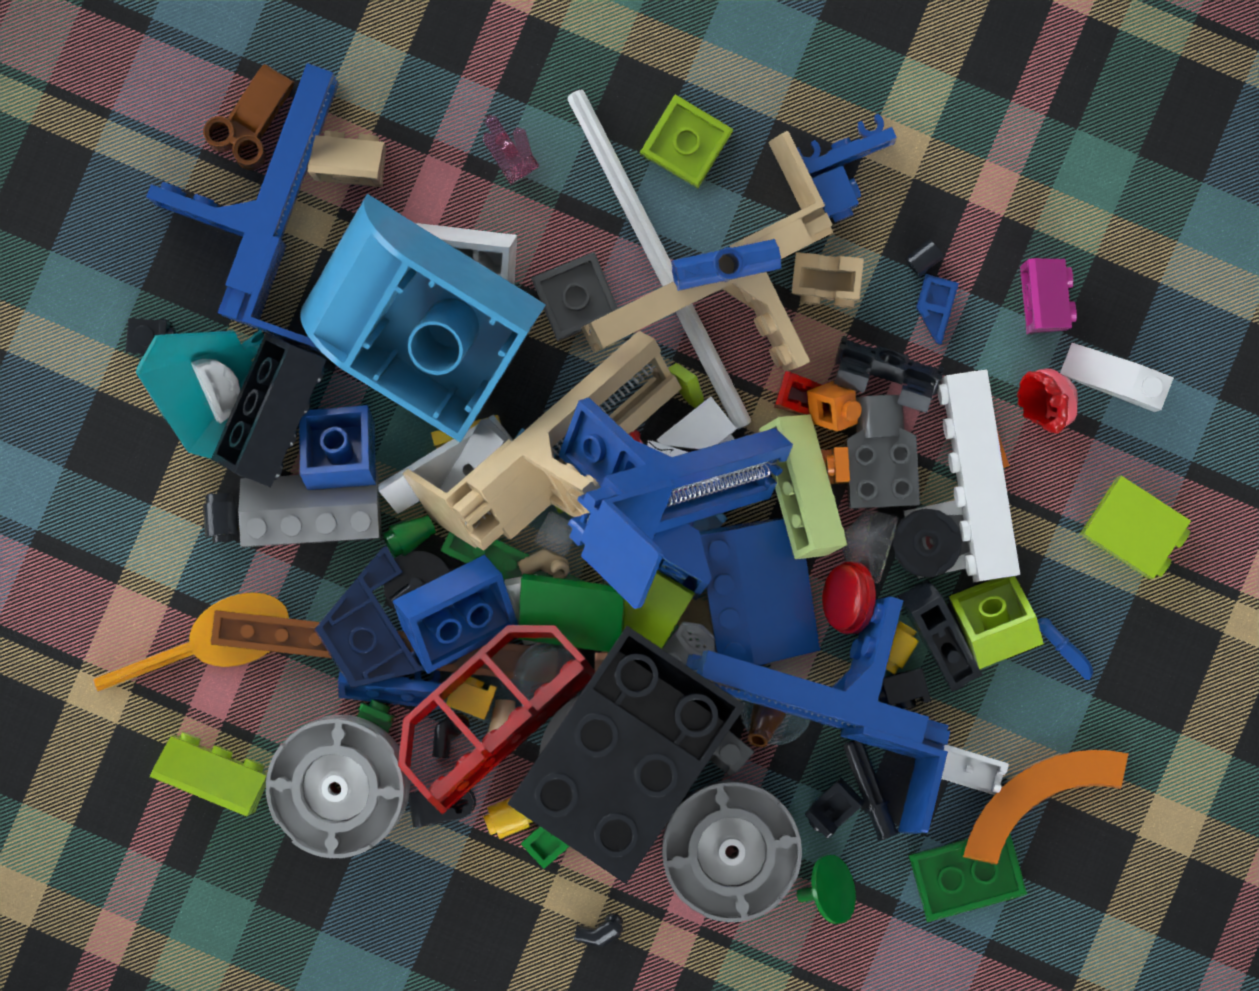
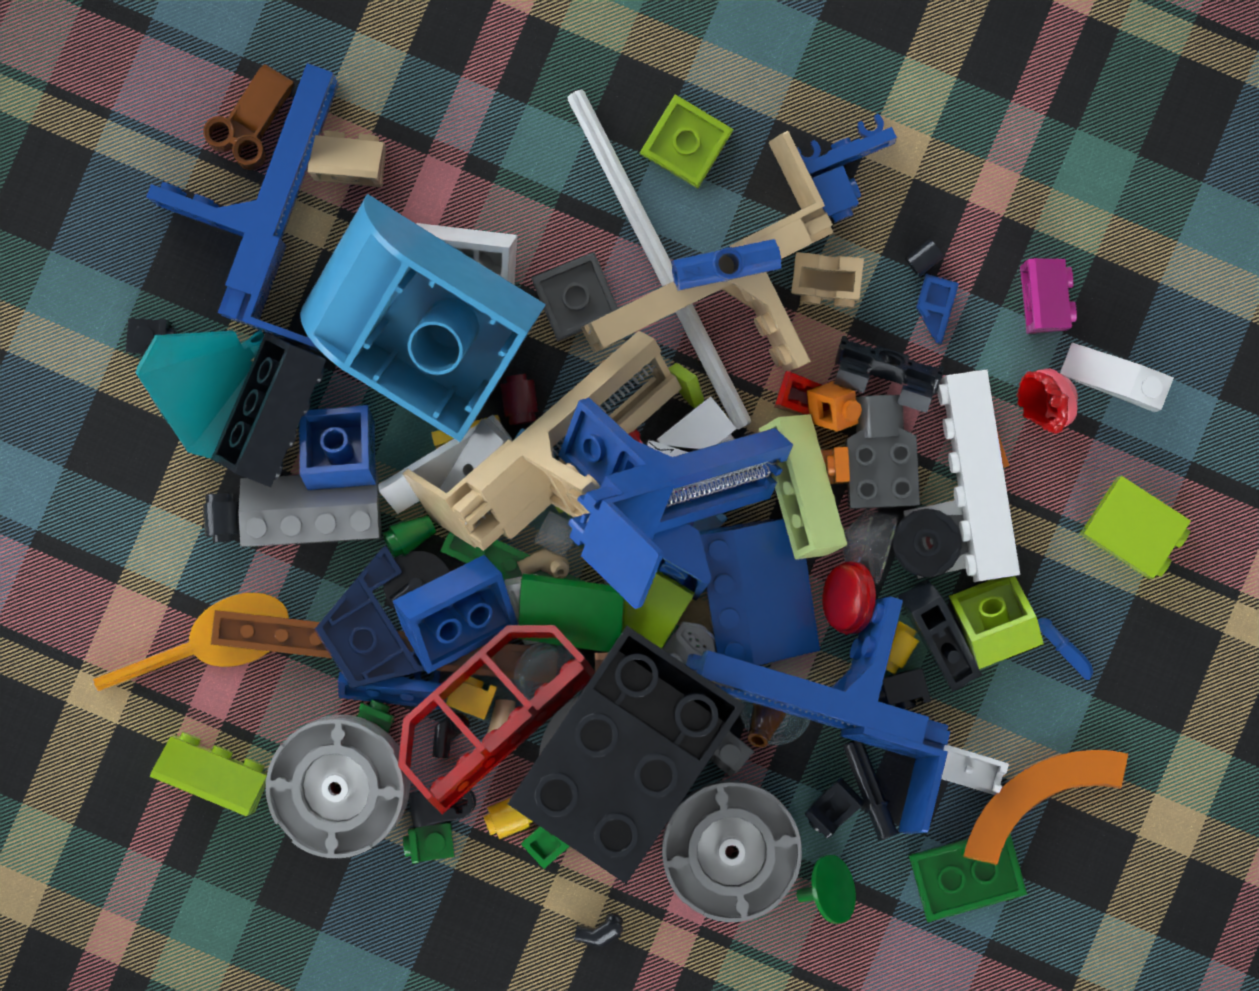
white tile [191,359,240,424] -> none
clear pink rock [482,115,539,184] -> none
none -> green bracket [403,822,455,864]
none -> dark red brick [500,374,539,425]

